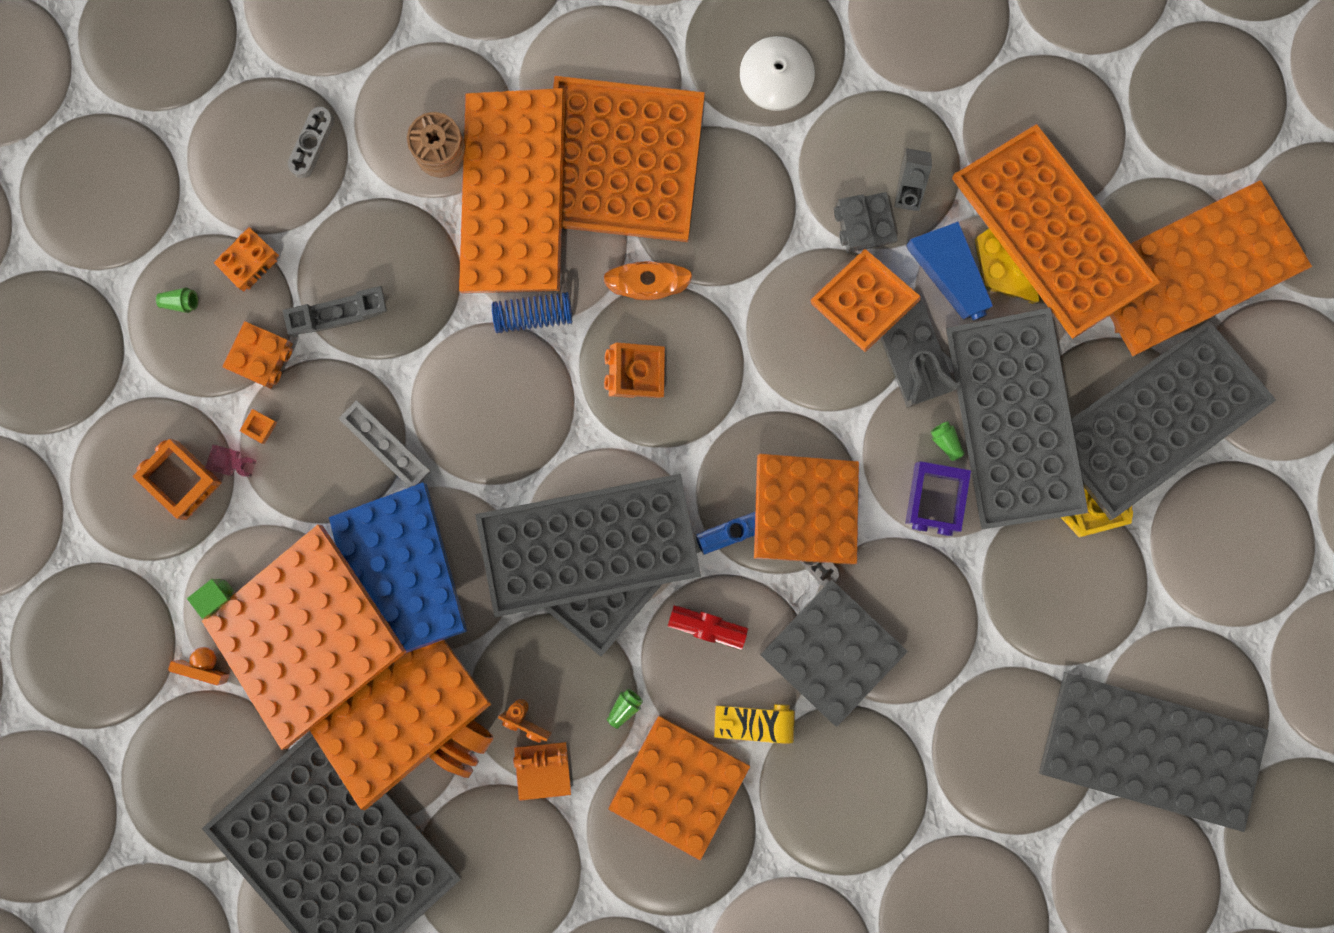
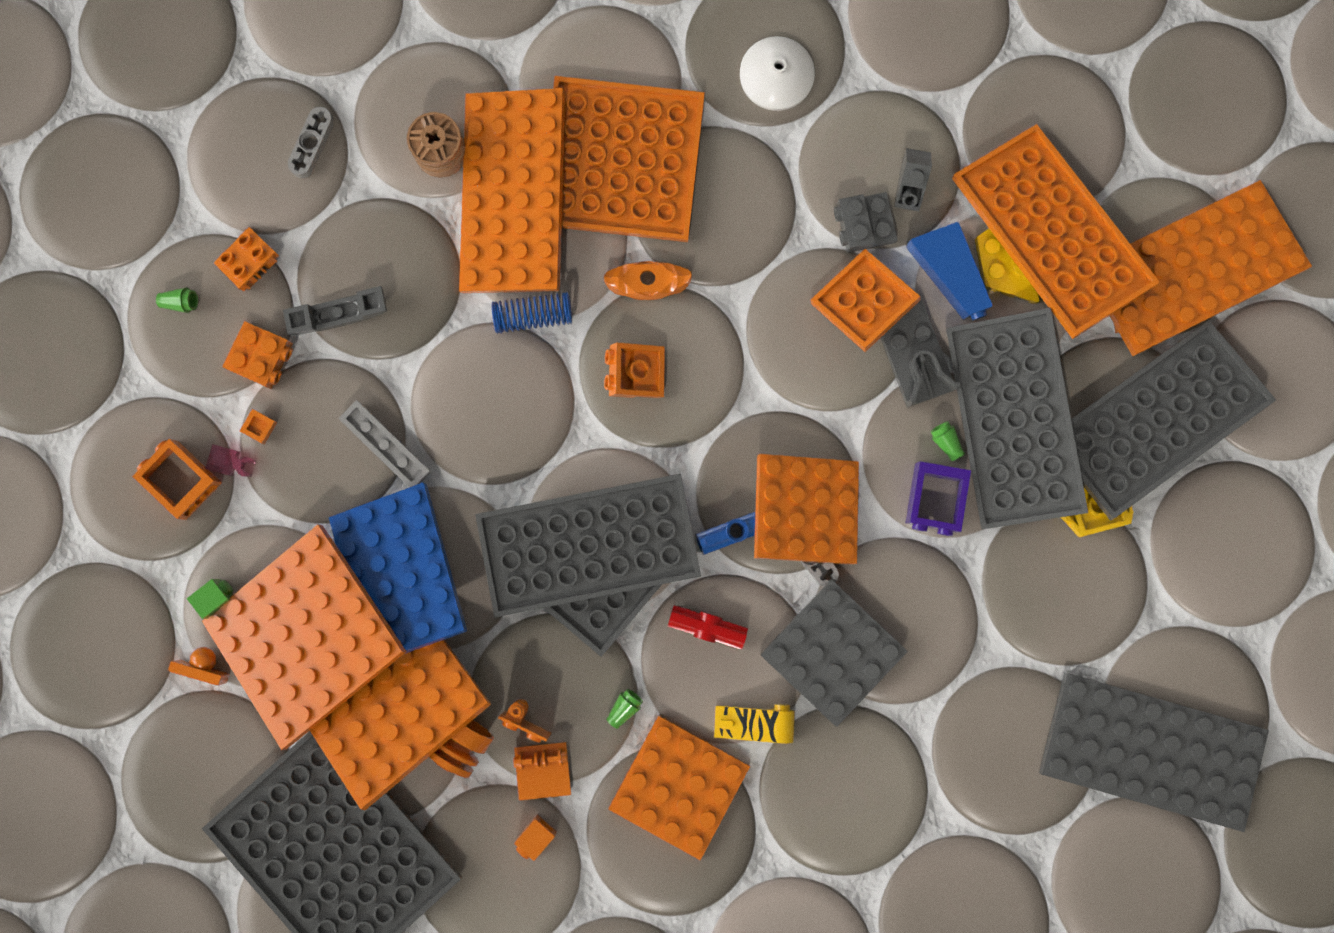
none -> orange brick [514,814,557,861]

